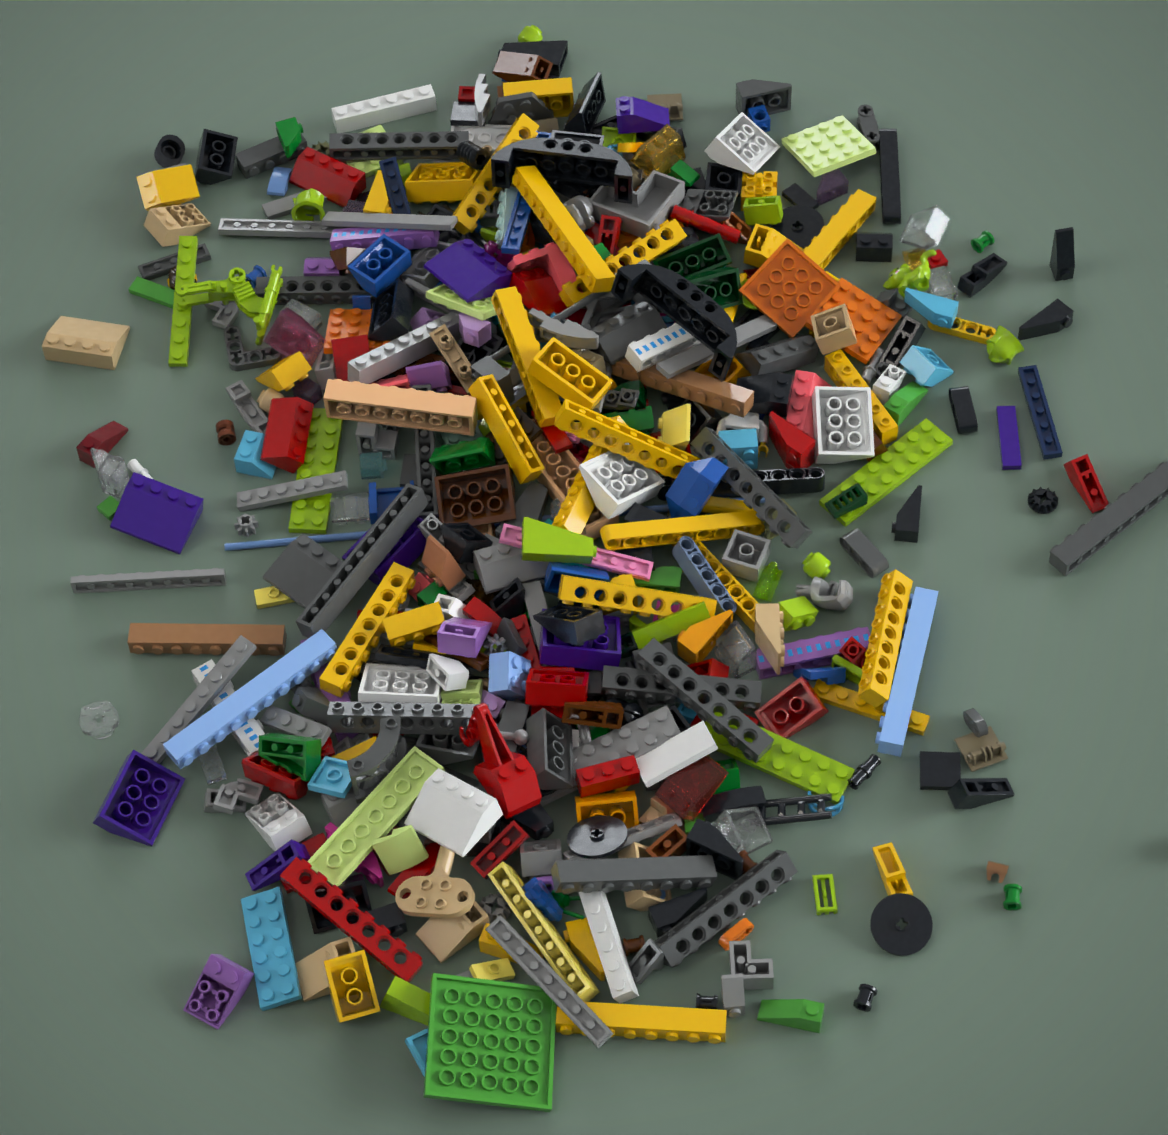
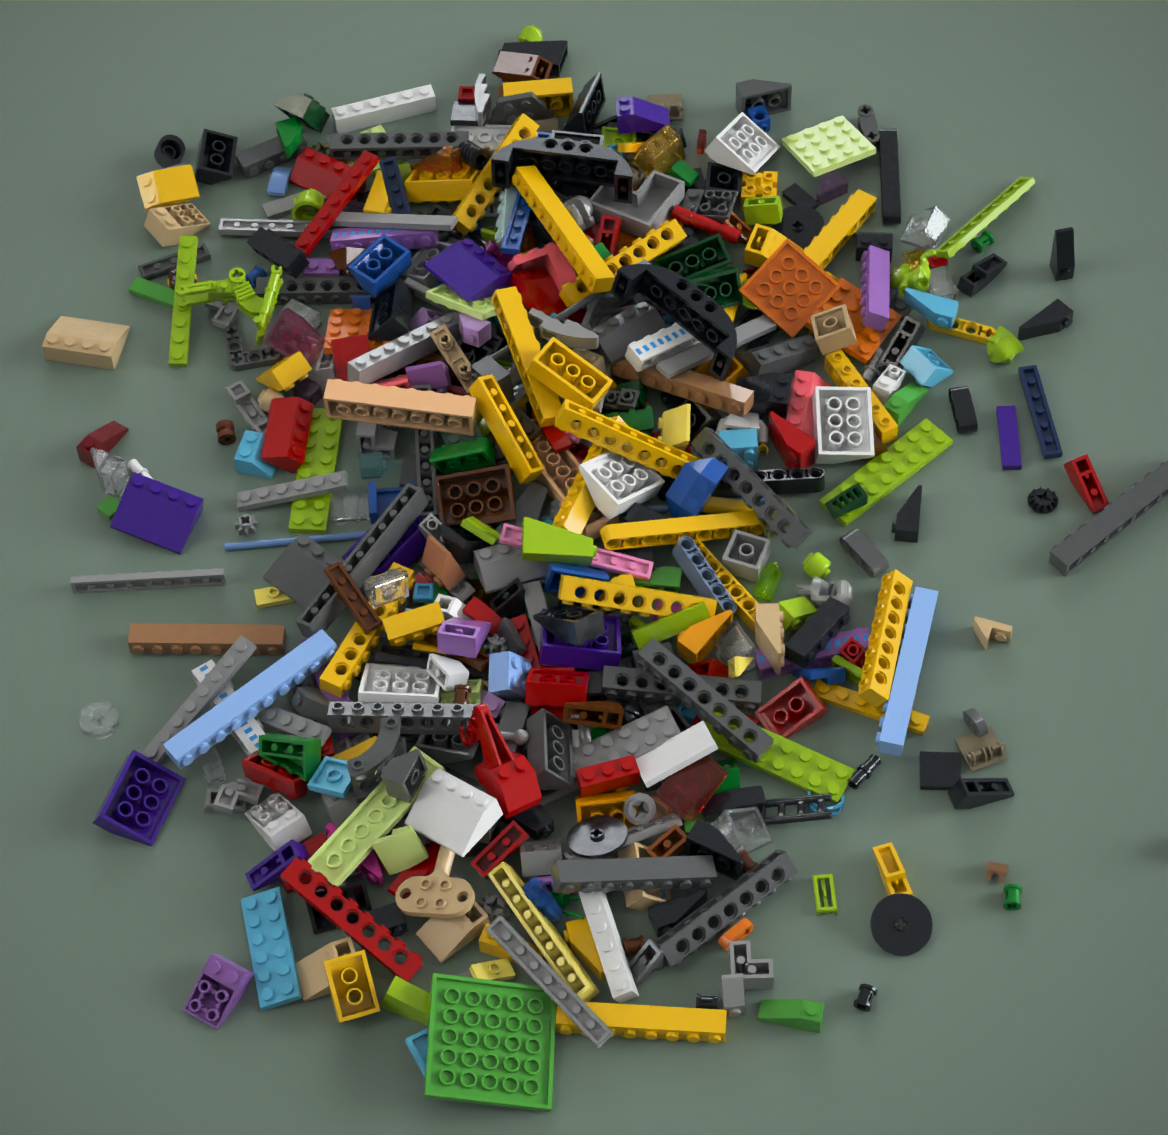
none -> black brick [247,227,310,279]
none -> dark green slope [274,93,330,133]
none -> red plate [293,150,380,258]
none -> reddish brown tile [322,561,383,635]
none -> clear slope [364,568,409,609]
none -> dark grey slope [380,749,428,803]
none -> clear orange slope [411,145,463,174]
none -> dark azure tile [413,583,434,603]
none -> reddish brown bush [452,684,472,704]
none -> lime tile [461,516,501,545]
none -> light grey gear [623,792,656,825]
none -> clear red tile [697,129,707,154]
none -> light yellow slope [728,656,754,678]
none -> black brick [785,596,850,669]
none -> medium lavender brick [860,245,890,332]
none -> lime plate [935,177,1035,259]
none -> tan slope [972,616,1013,649]

